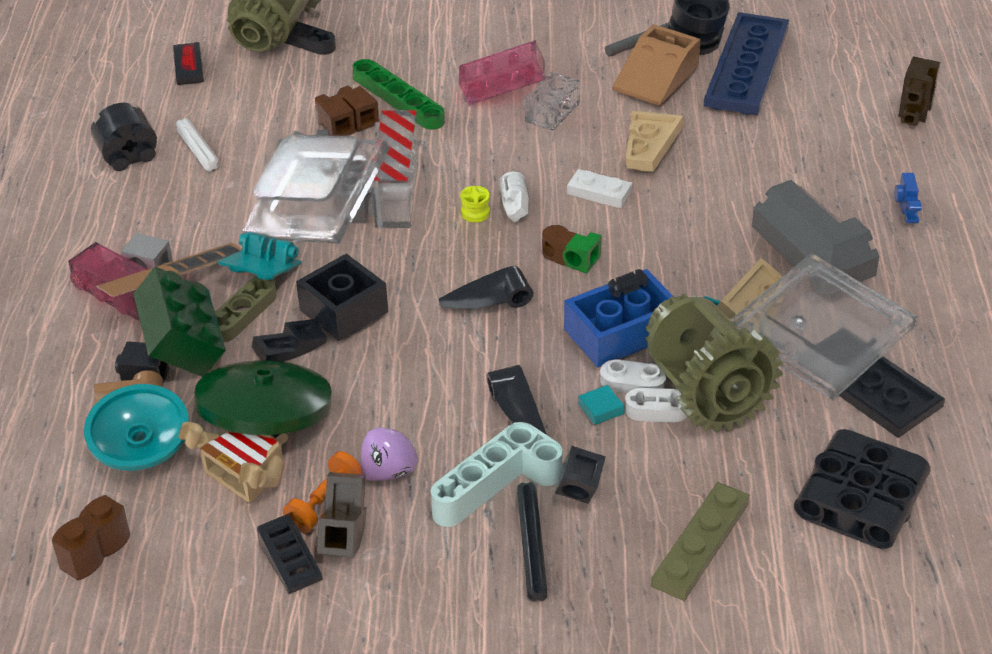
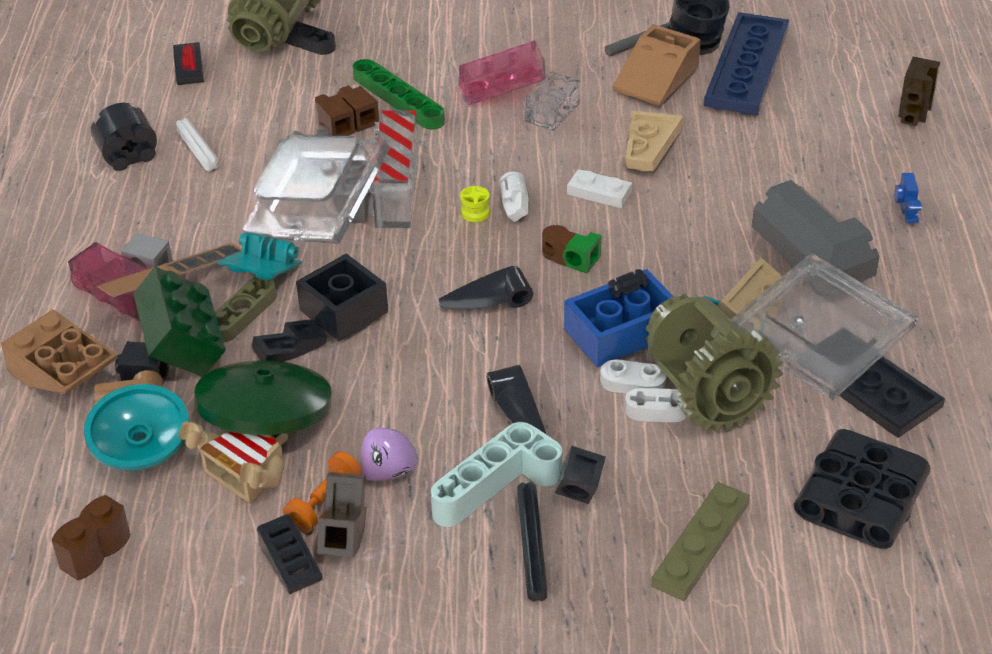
teal tile [578,385,624,425] -> none
none -> medium nougat slope [1,309,118,394]

